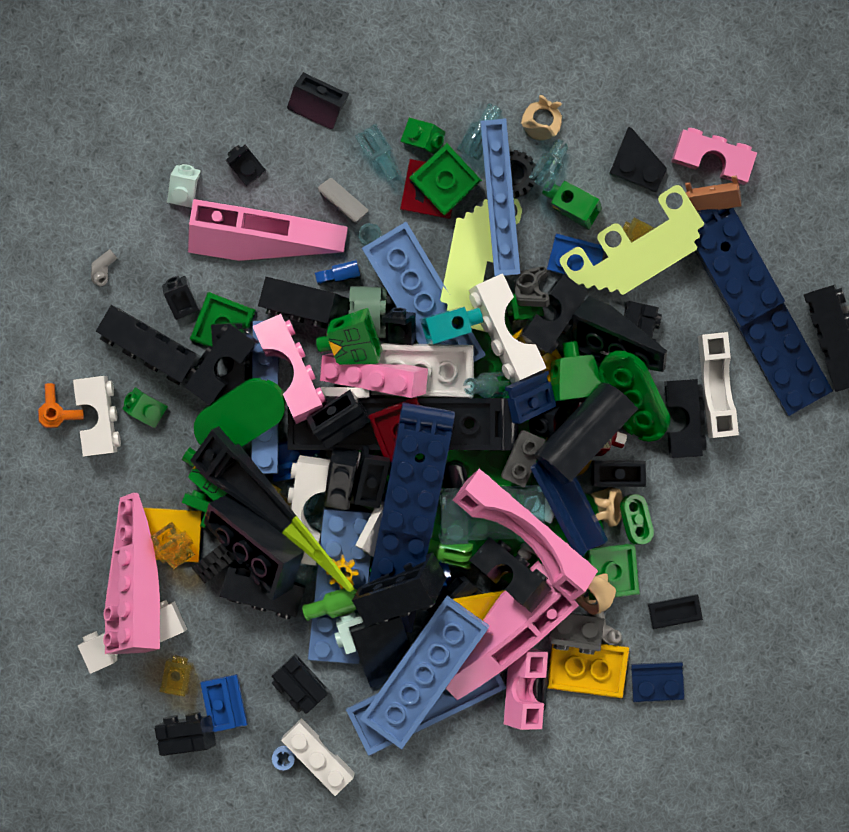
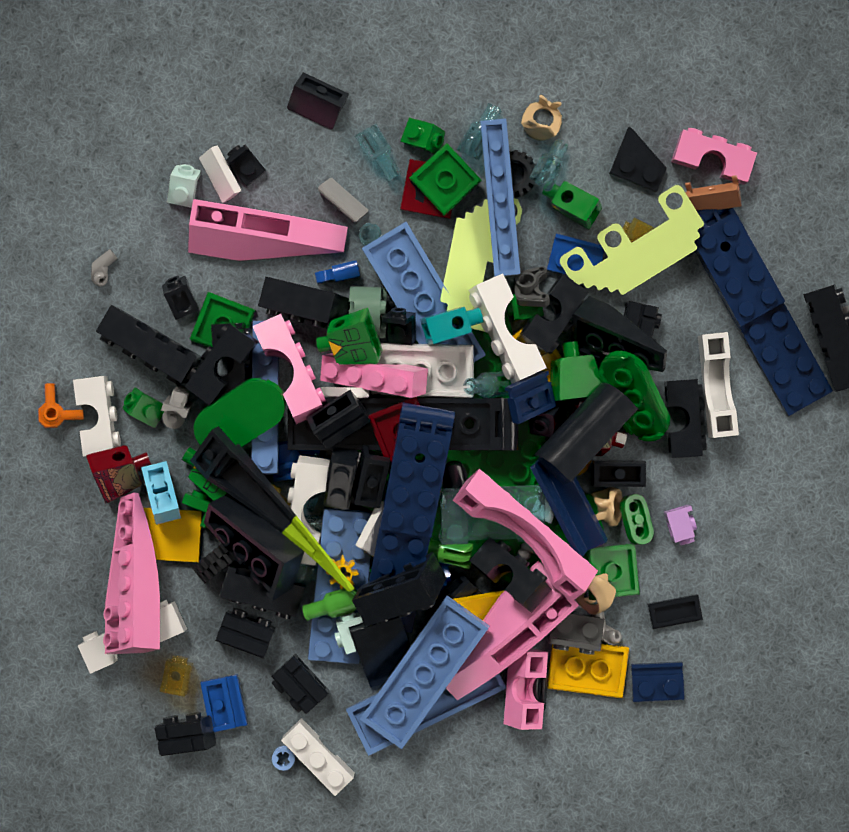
clear yellow brick [150,522,195,569] -> none
dark grey bracket [501,430,545,488] -> none
none -> dark red torso [86,445,151,504]
none -> medium azure brick [141,461,181,525]
none -> light grey hips [161,385,193,429]
none -> white tile [199,145,241,203]
none -> black brick [215,608,276,659]
none -> lavender brick [664,505,697,545]

